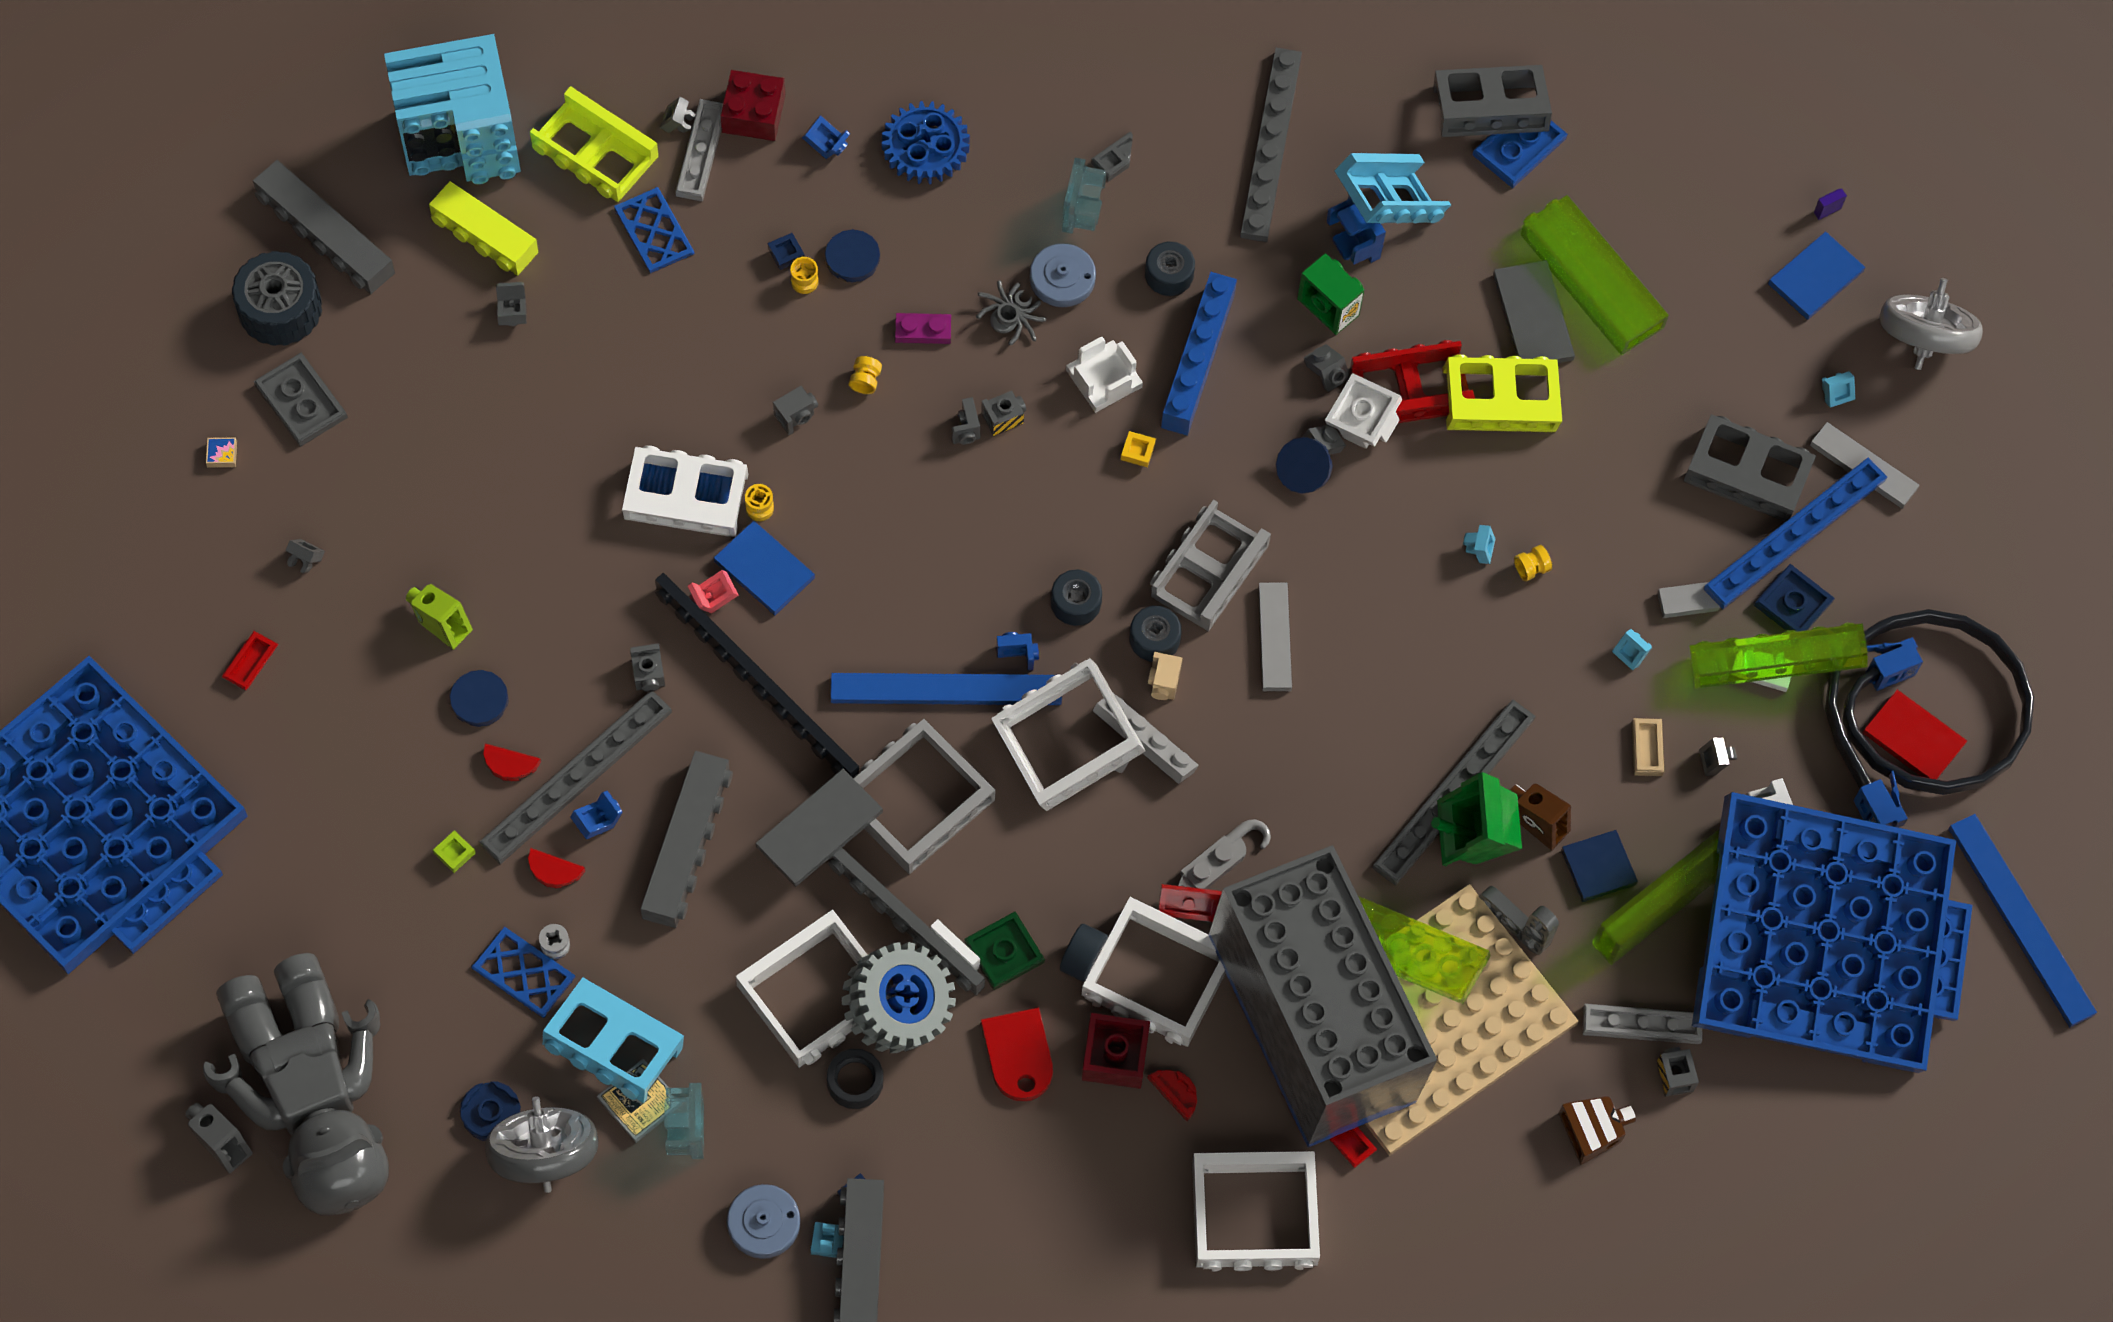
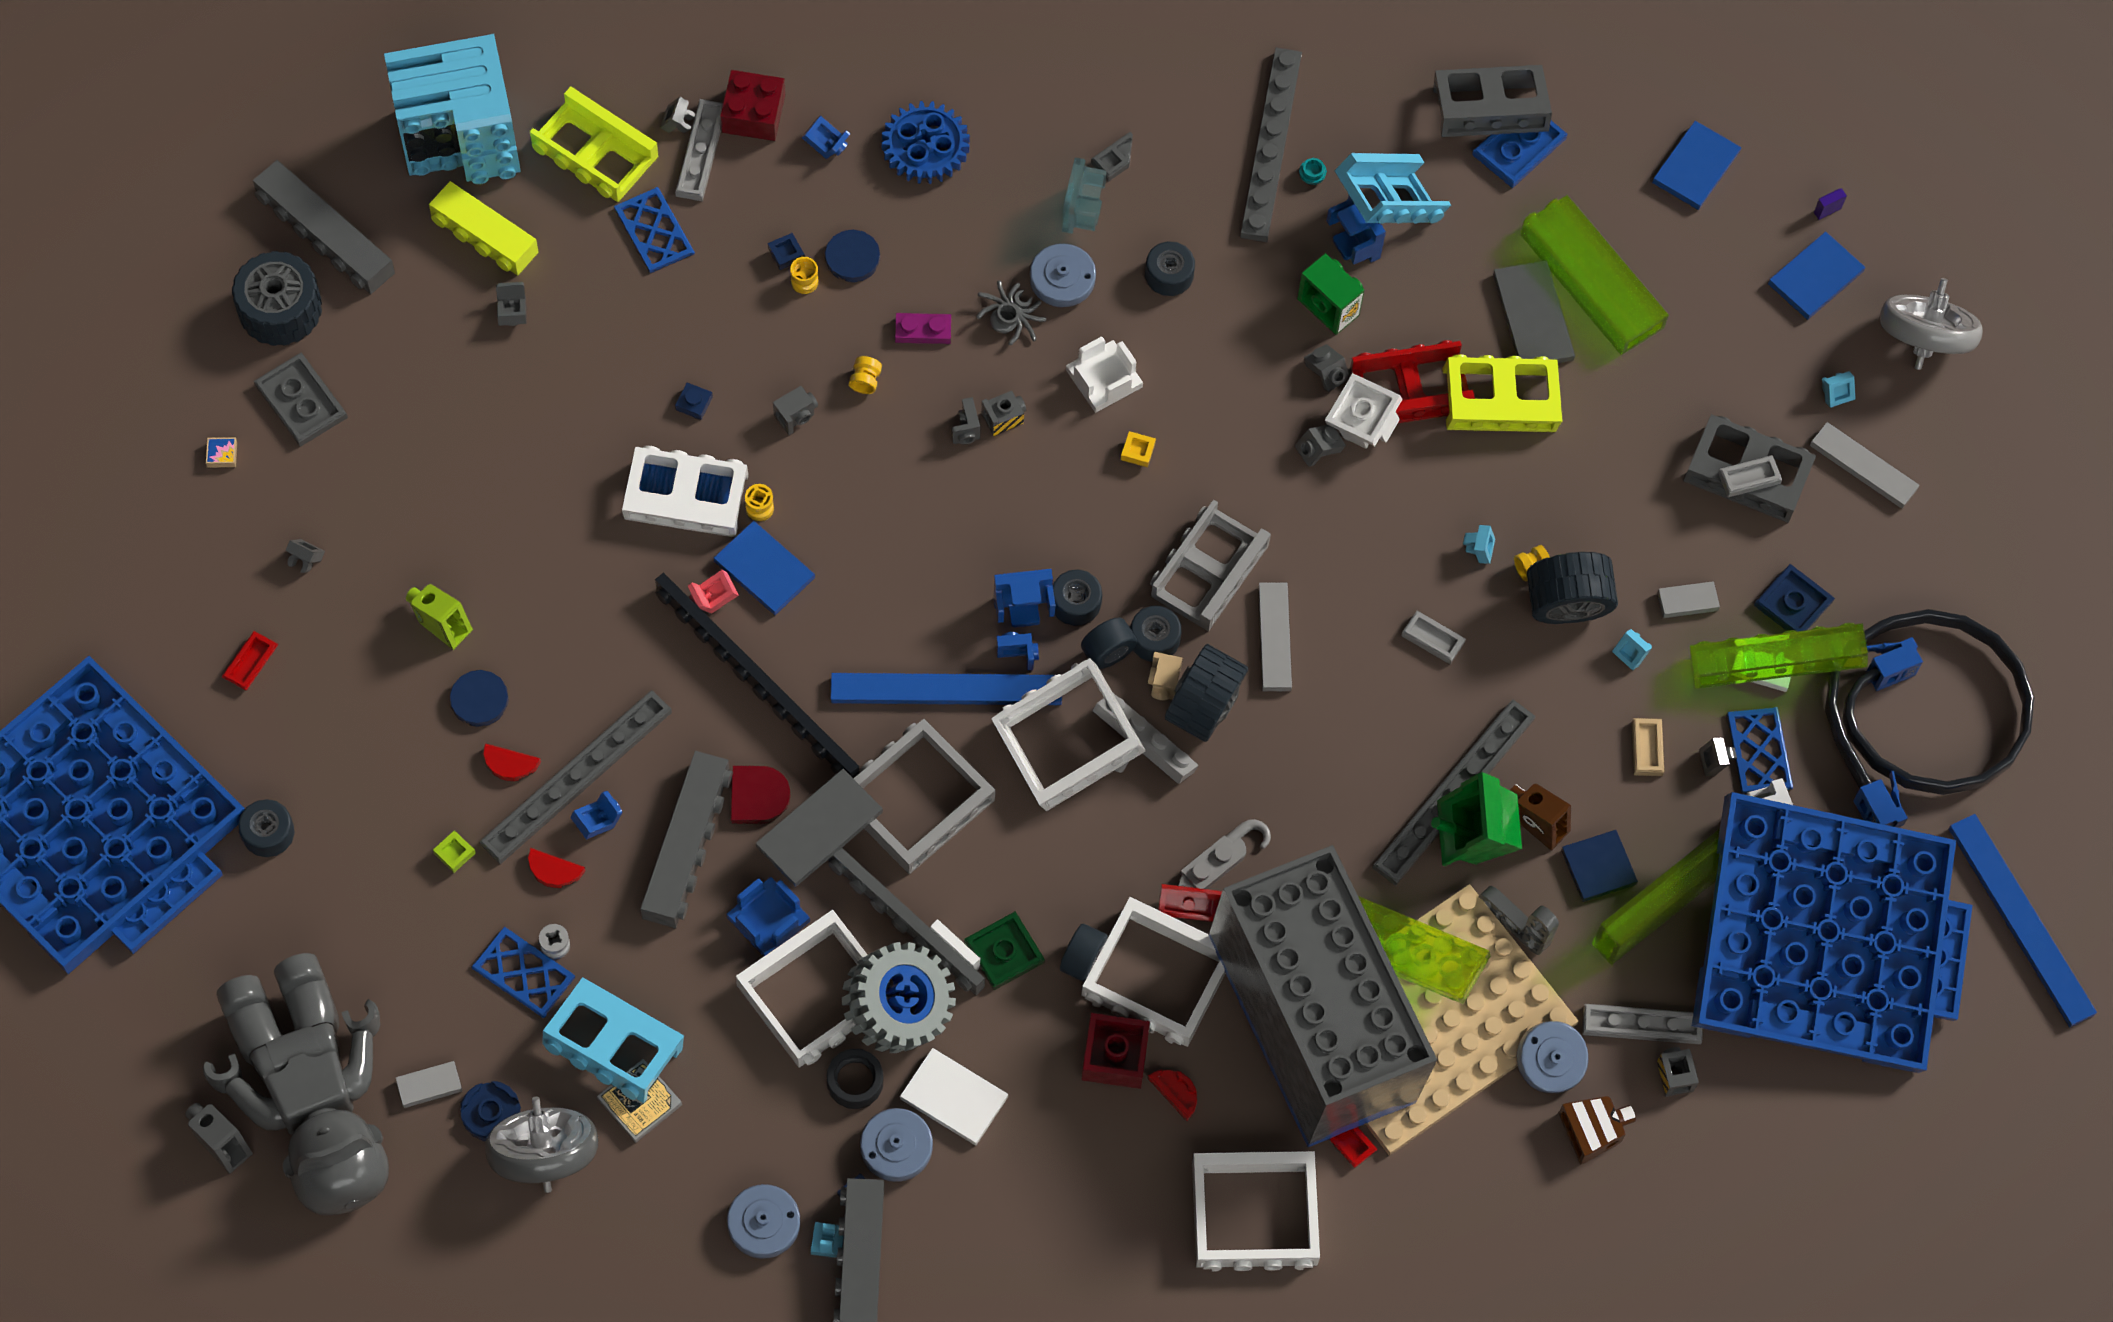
dark grey brick [630,643,665,691] -> none
clear light blue panel [664,1083,704,1159] -> none
red tile [981,1007,1053,1101] -> none
blue brick [1161,272,1237,436] -> none
dark blue tile [1276,437,1333,494] -> none
blue tile [1704,457,1887,609] -> none
red tile [1863,689,1967,779] -> none
none -> black wheel [238,799,295,857]
none -> light grey tile [396,1061,462,1108]
none -> dark blue plate [675,383,713,420]
none -> blue panel [727,877,810,957]
none -> dark red tile [731,766,791,824]
none -> sand blue wheel [860,1108,933,1182]
none -> white tile [900,1048,1008,1146]
none -> blue panel [993,569,1055,628]
none -> black wheel [1081,617,1137,669]
none -> black wheel [1164,644,1248,742]
none -> teal plate [1299,158,1327,185]
none -> light grey tile [1401,611,1466,665]
none -> sand blue wheel [1517,1021,1589,1093]
none -> black wheel [1527,552,1618,624]
none -> blue tile [1652,121,1742,210]
none -> light grey tile [1718,455,1782,497]
none -> blue window [1727,707,1793,794]

